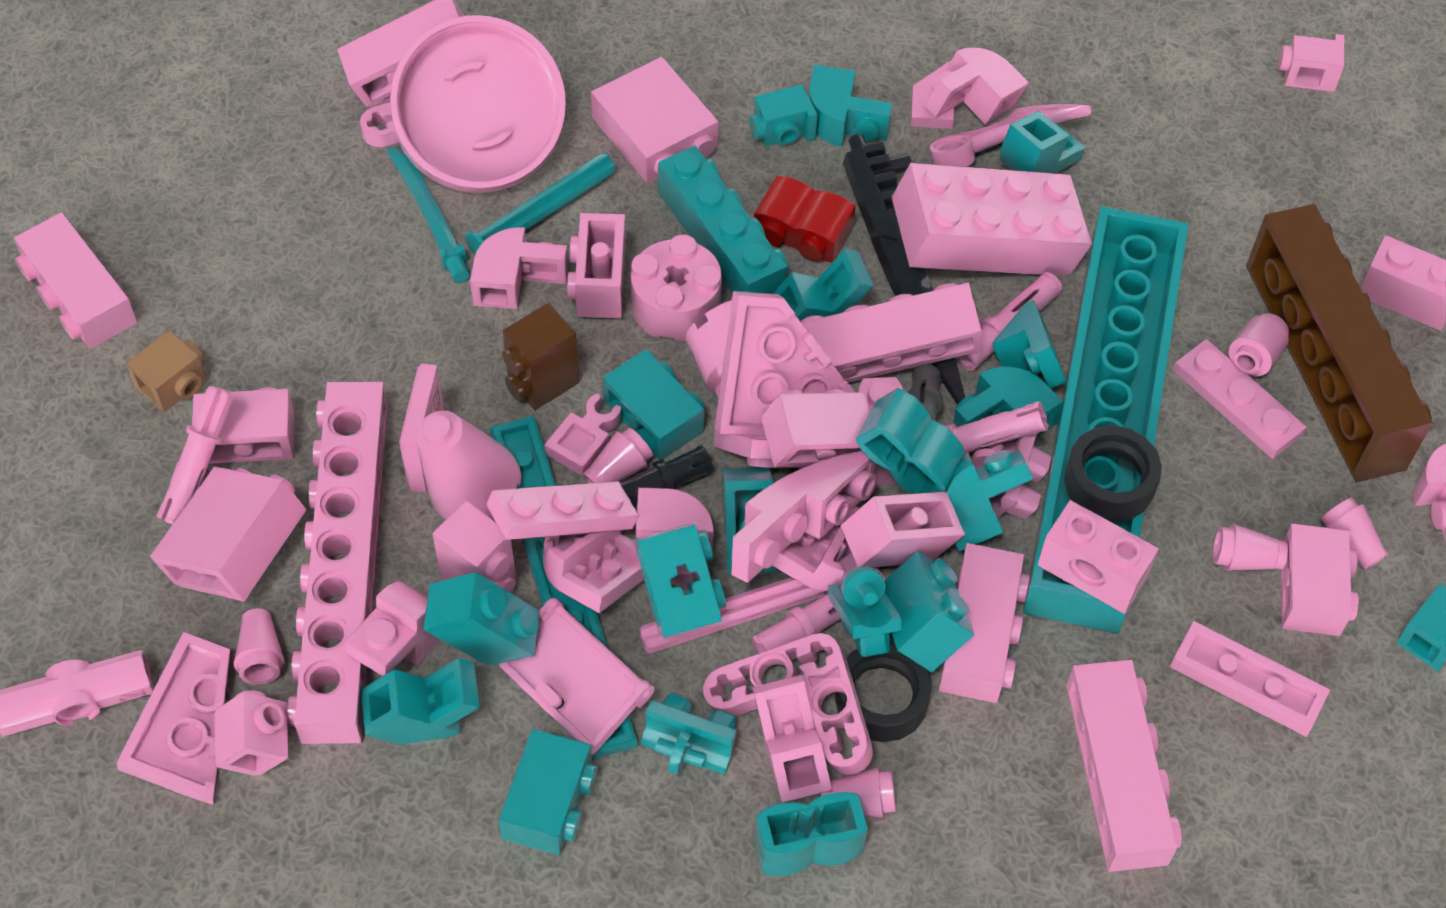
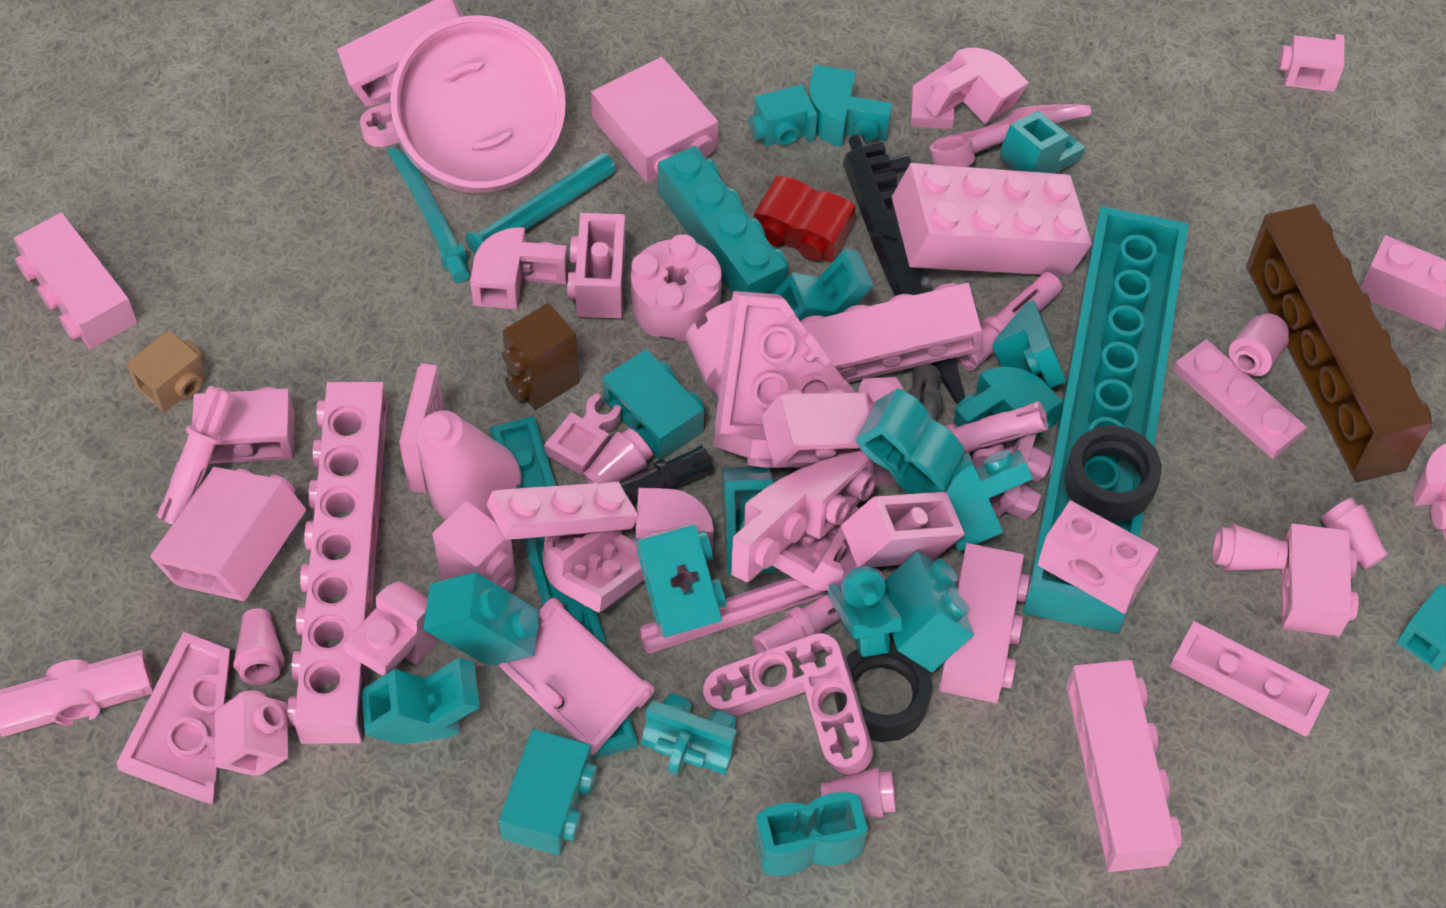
bright pink brick [752,675,832,803] -> none

